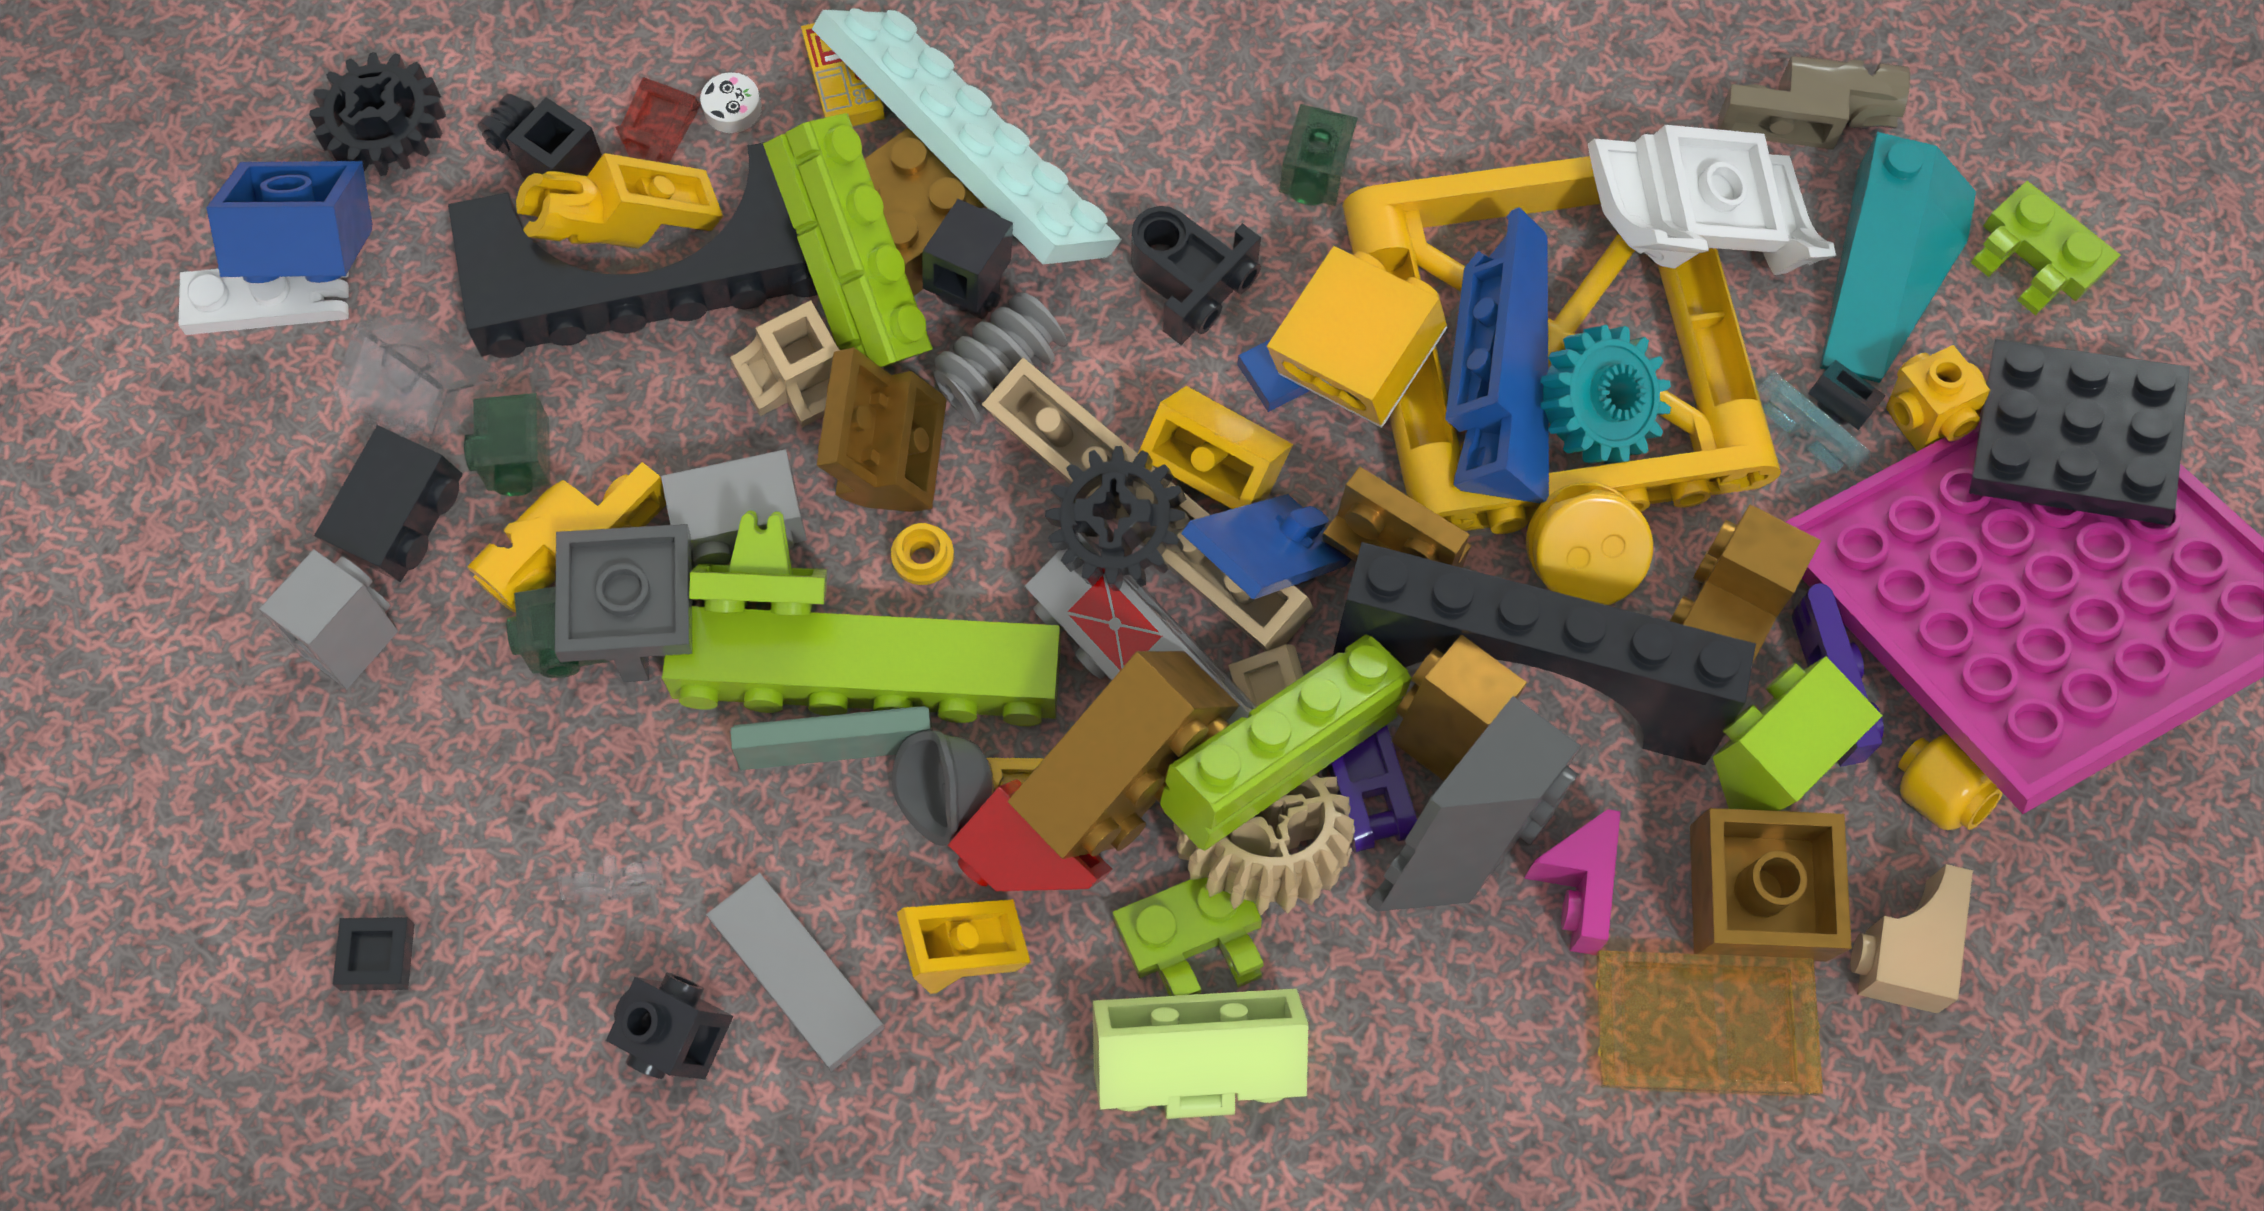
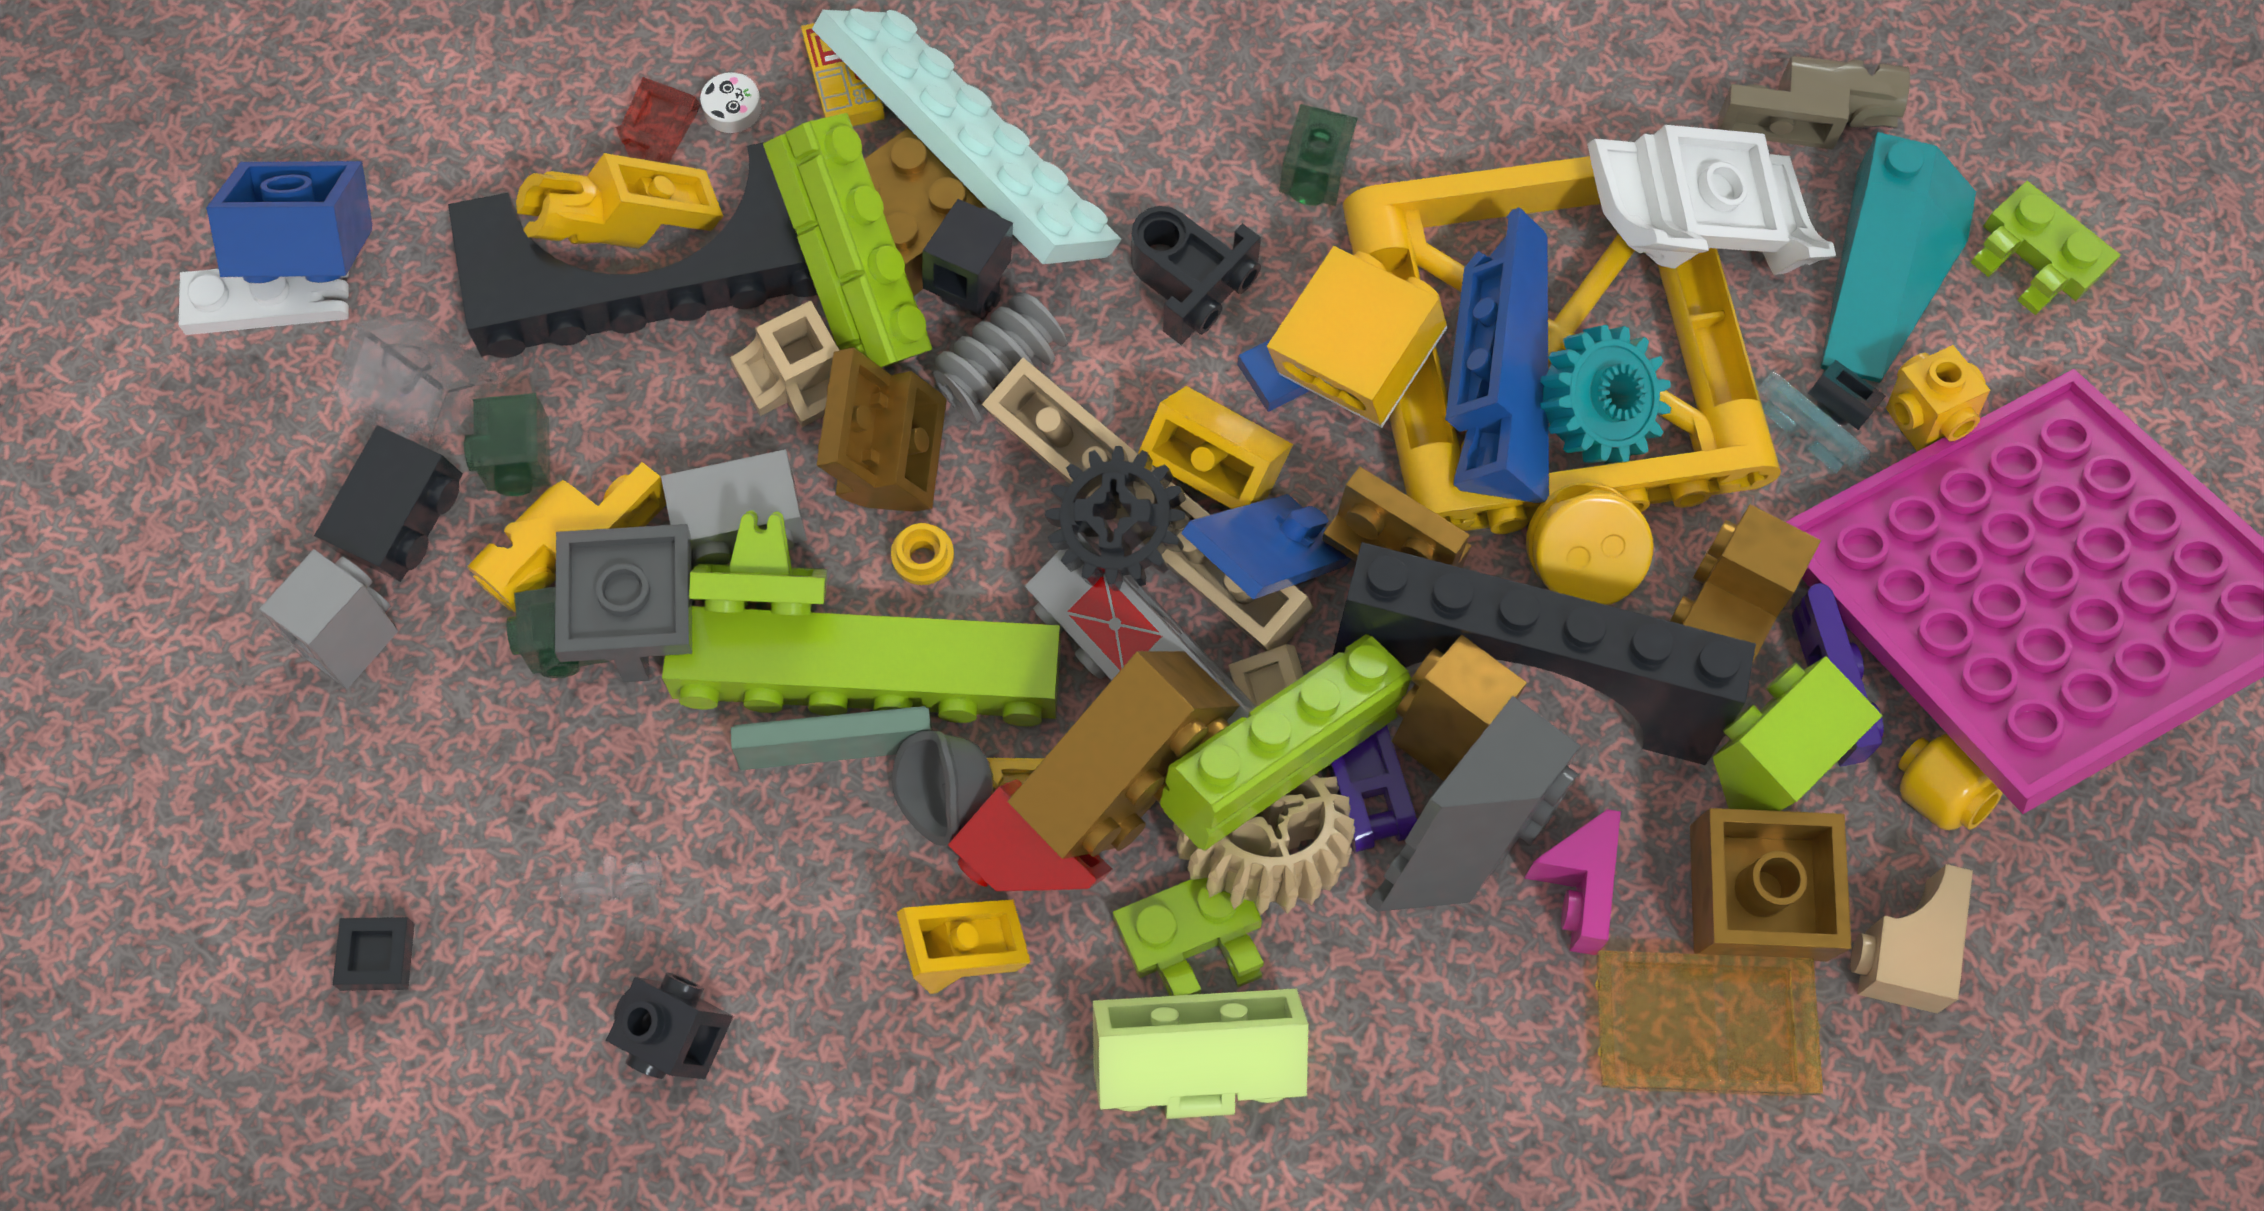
black gear [309,52,446,176] -> none
black brick [477,94,602,179] -> none
light grey tile [706,872,885,1072] -> none
black plate [1969,339,2190,525] -> none

